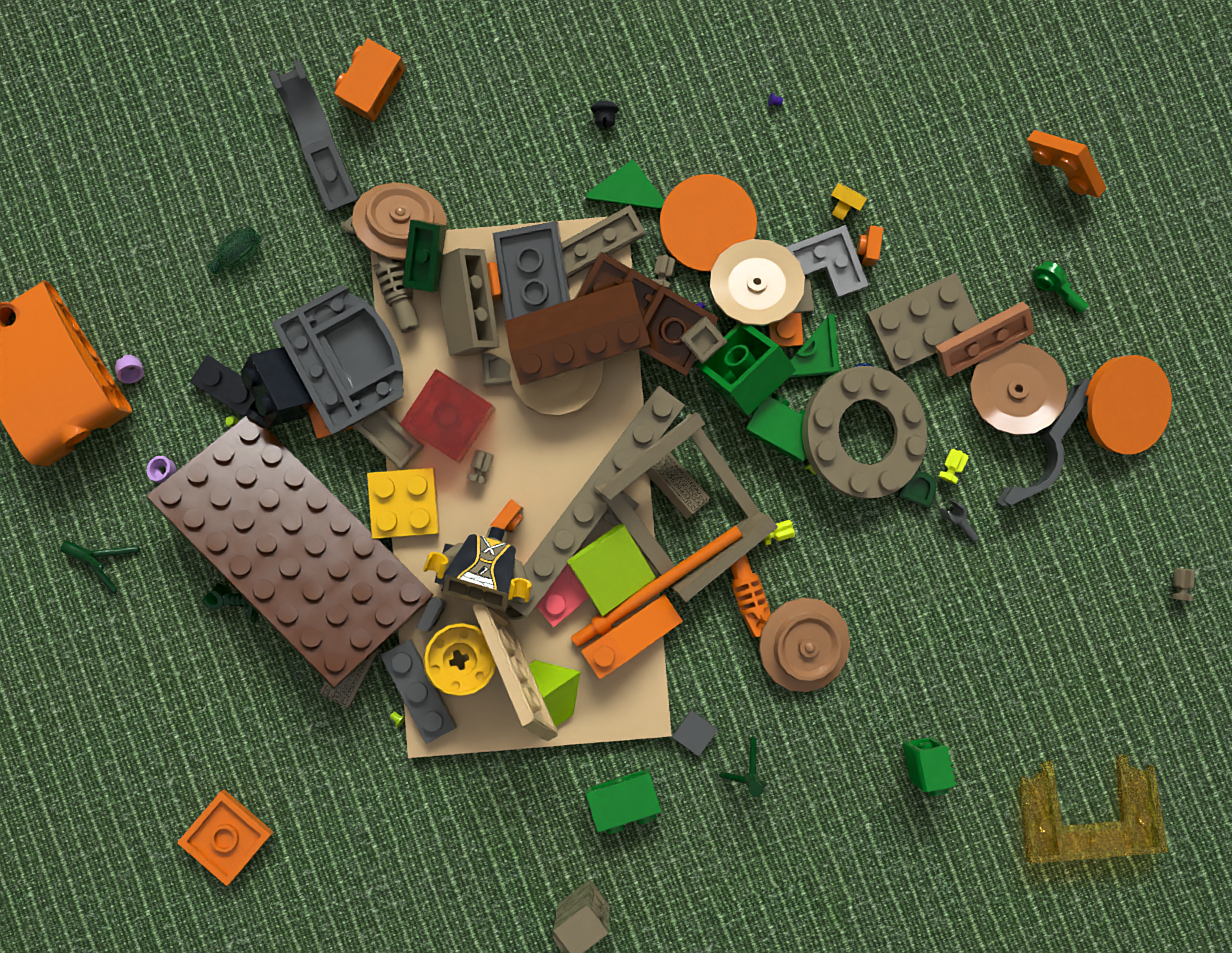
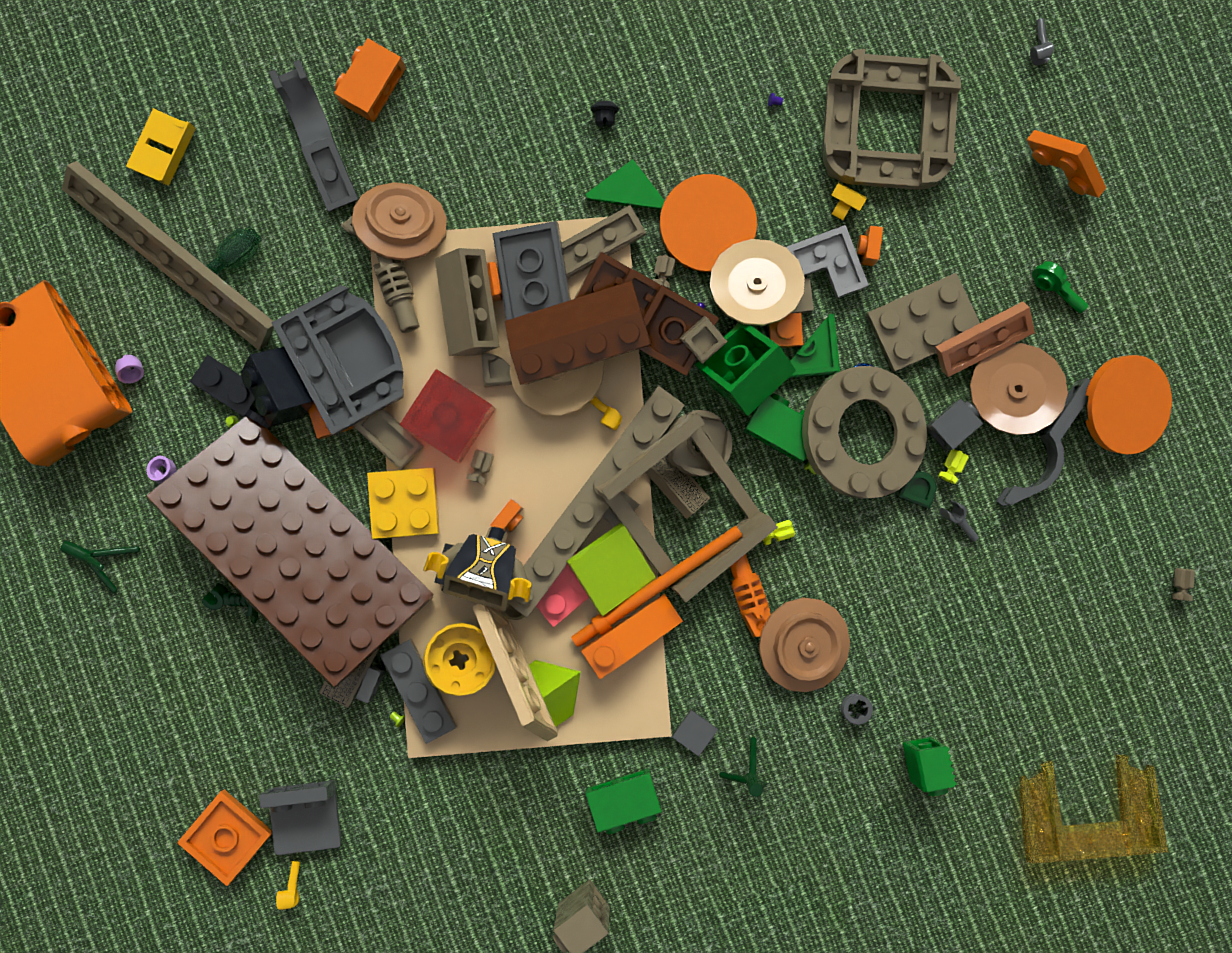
dark green plate [403,219,446,292] -> none
dark grey tile [417,596,447,632] -> none
none -> dark tan plate [62,161,274,350]
none -> yellow piece [126,108,196,186]
none -> dark grey bracket [259,780,342,855]
none -> yellow hand [276,861,300,910]
none -> dark grey tile [355,665,386,703]
none -> yellow hand [590,396,622,431]
none -> dark tan plate [668,410,732,477]
none -> dark tan plate [822,49,961,190]
none -> dark grey bush [841,693,873,725]
none -> dark grey brick [926,399,983,452]
none -> dark grey hand [1030,18,1054,66]

